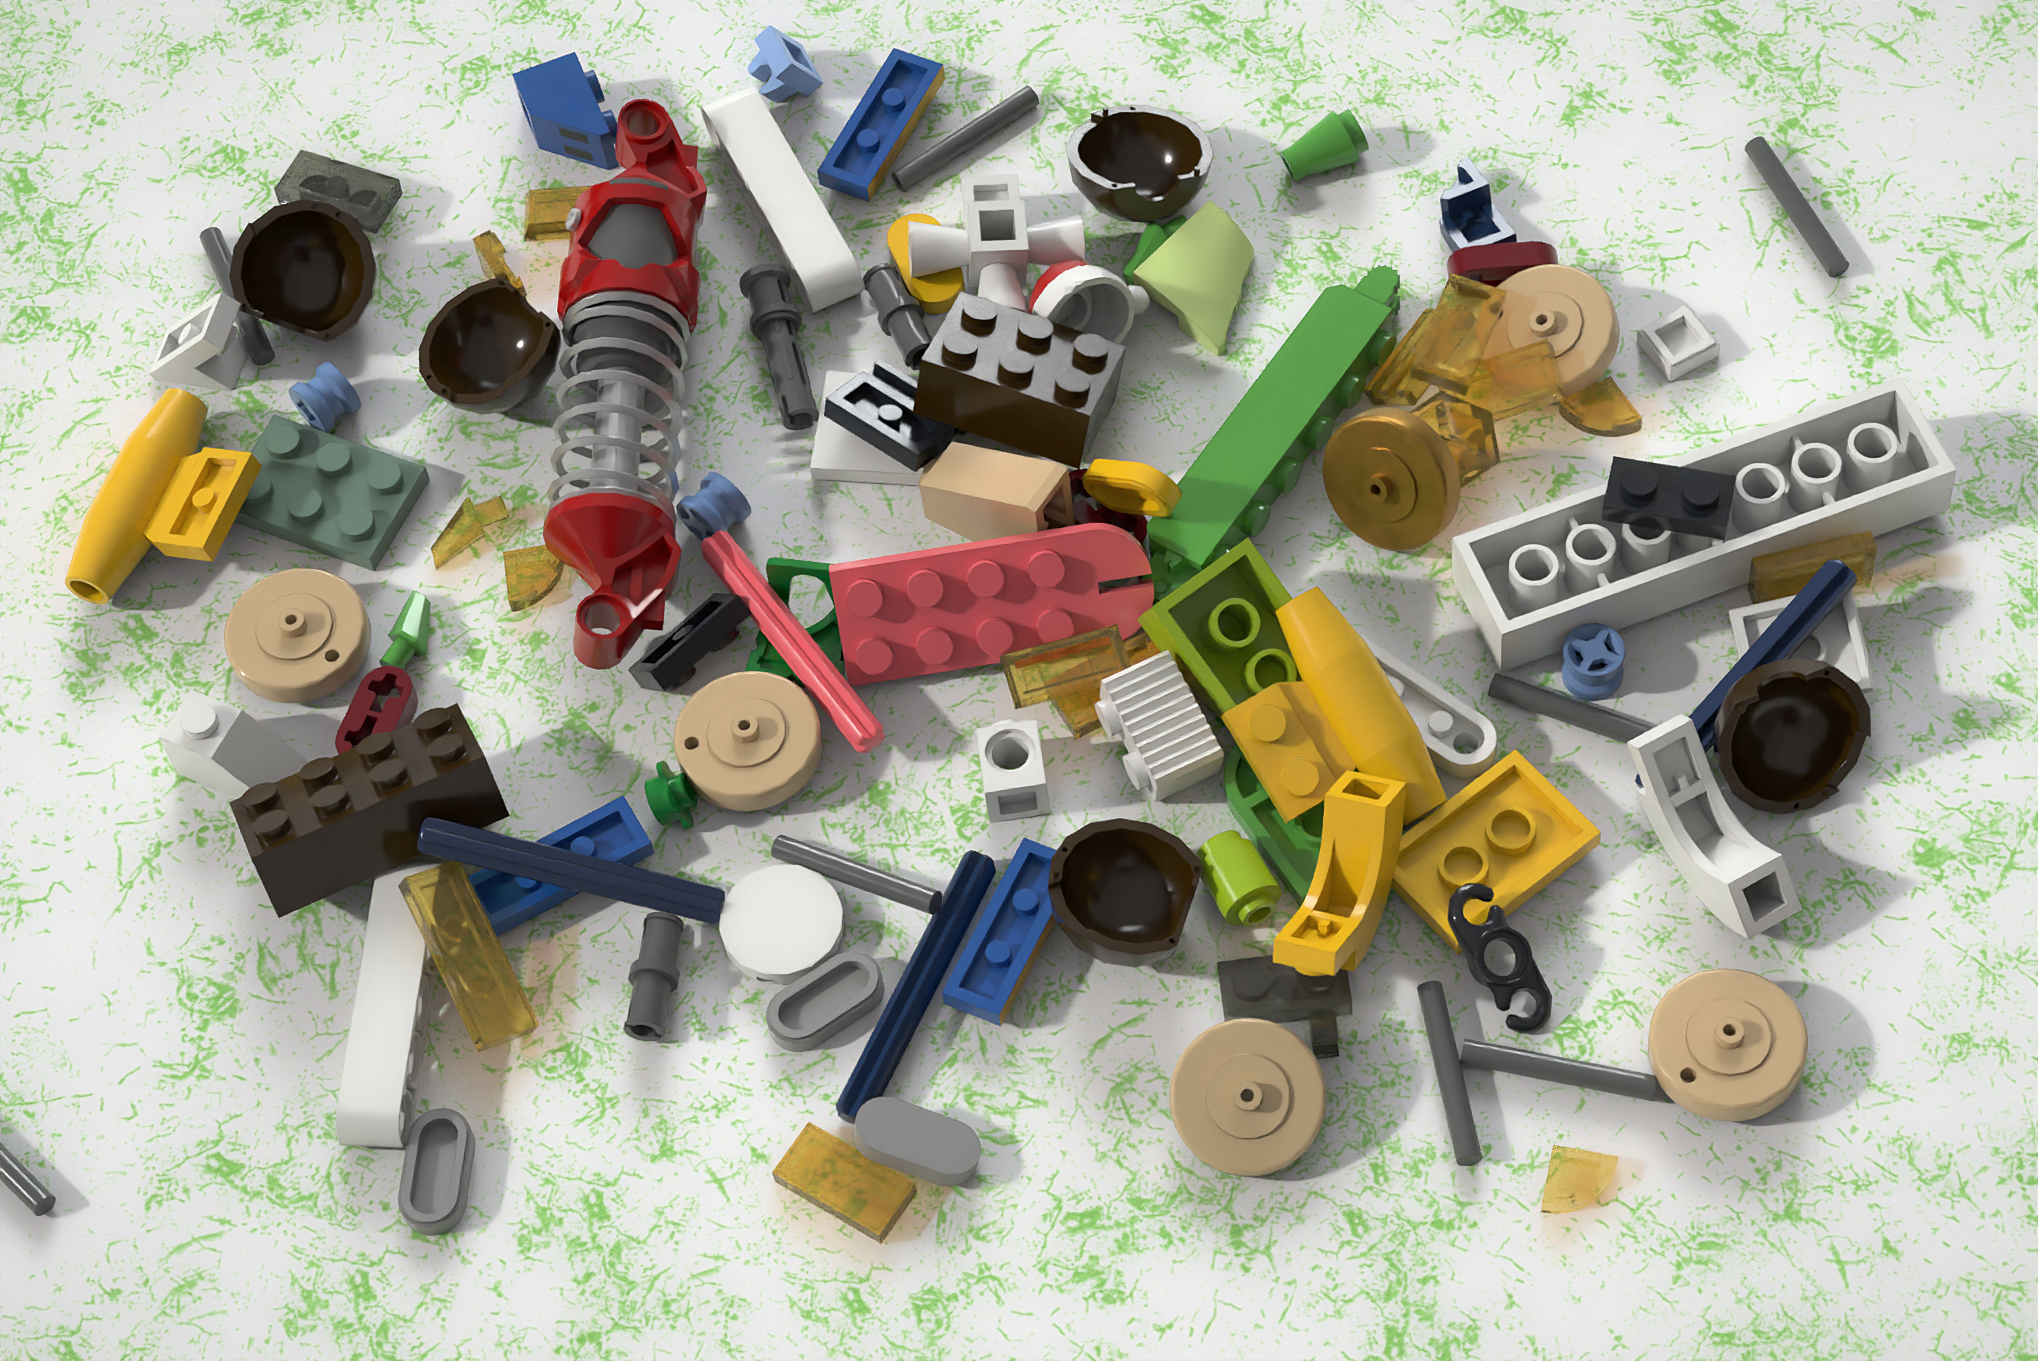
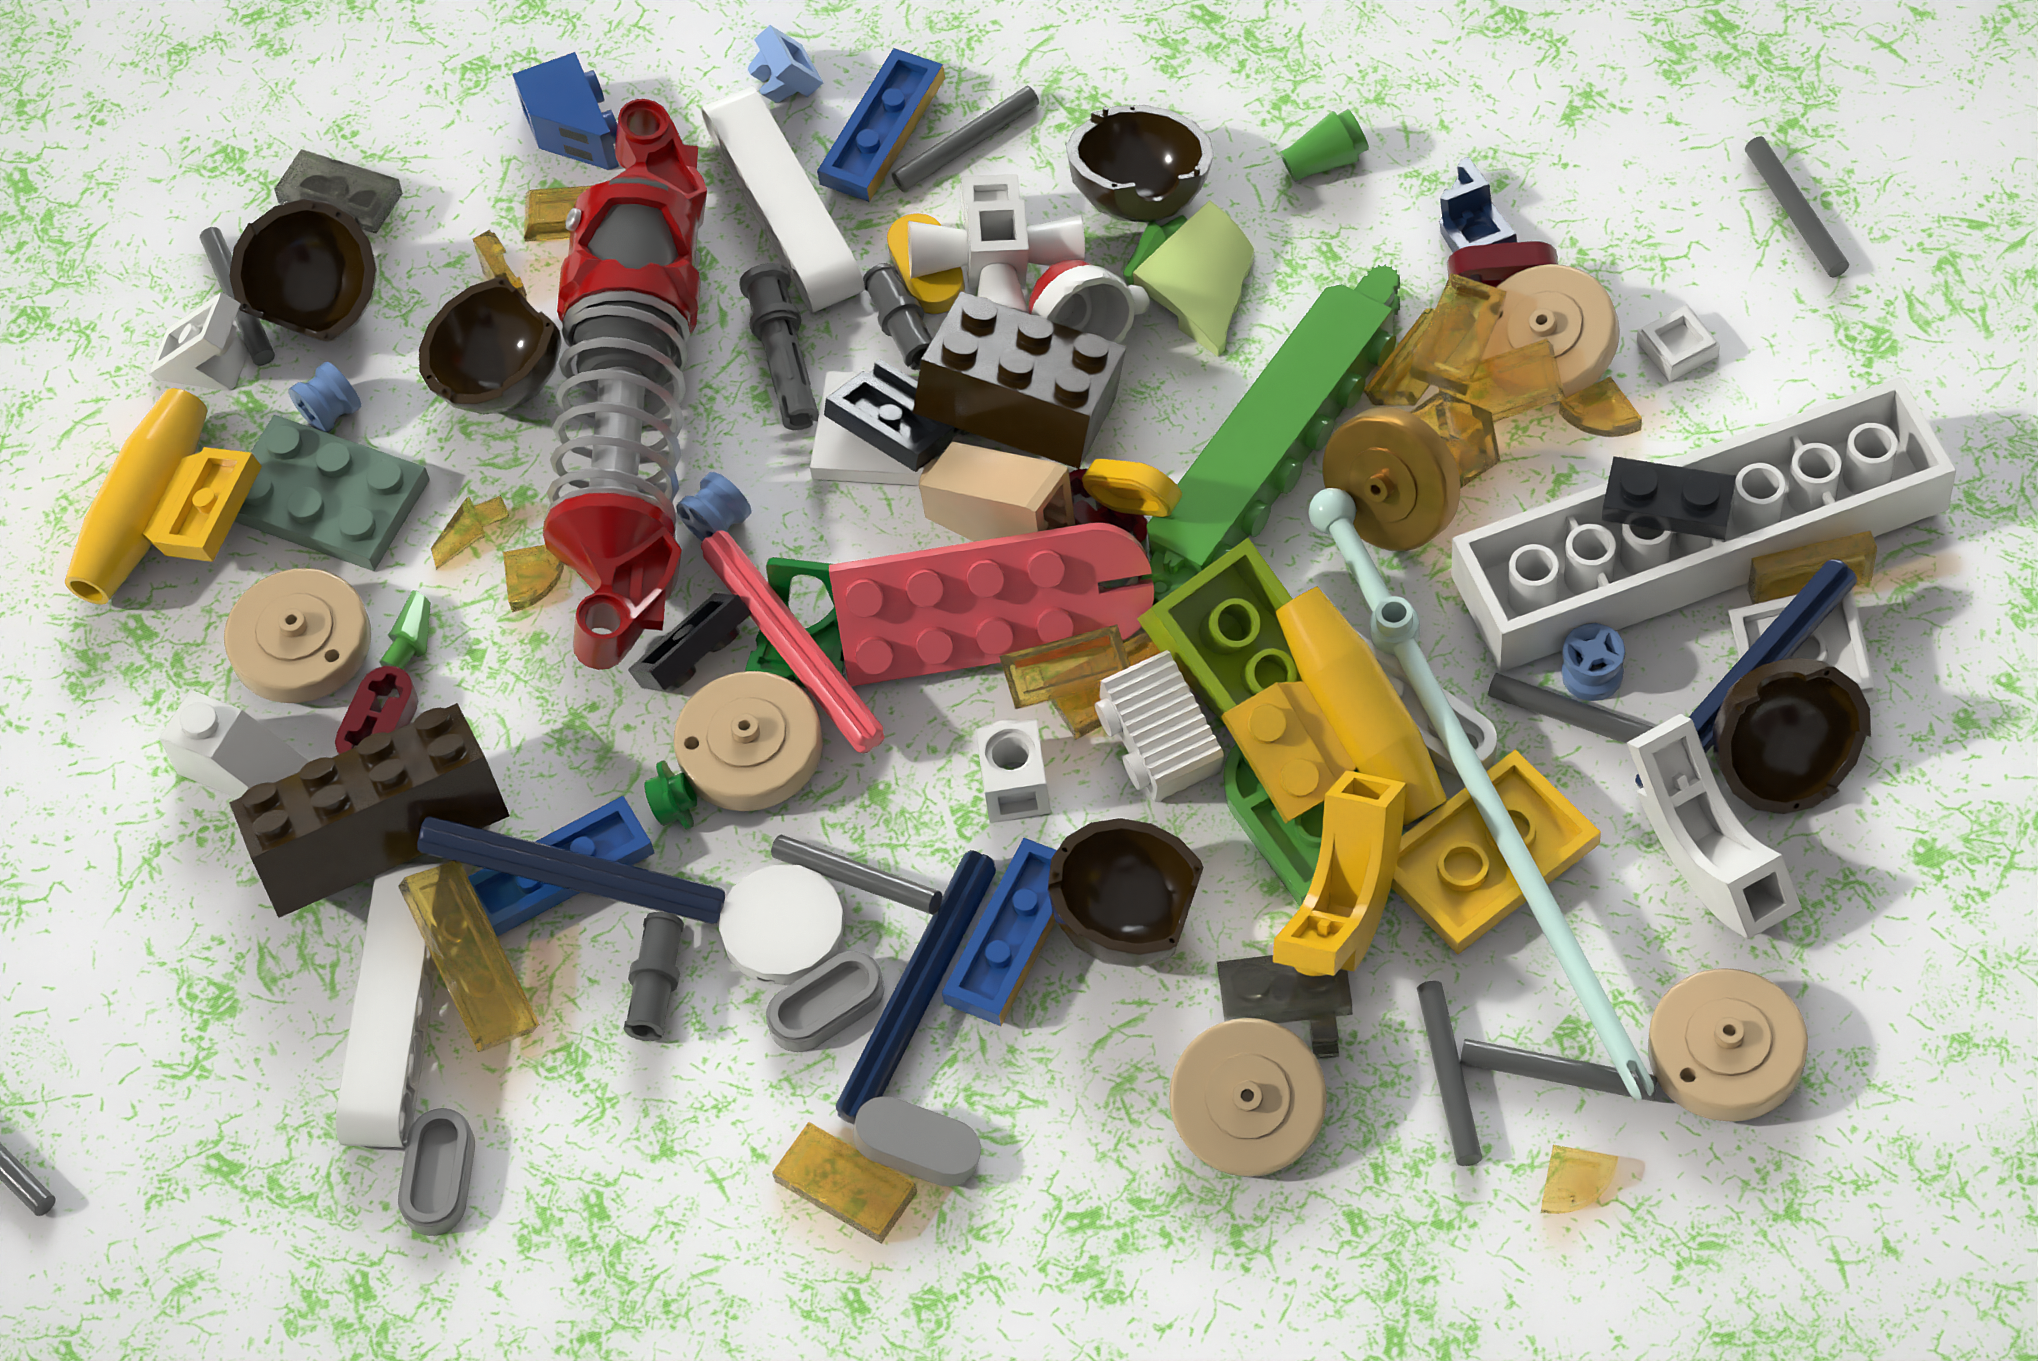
lime brick [1196,830,1282,927] -> none
black piece [1447,883,1552,1034] -> none
none -> light aqua bar [1308,488,1654,1100]

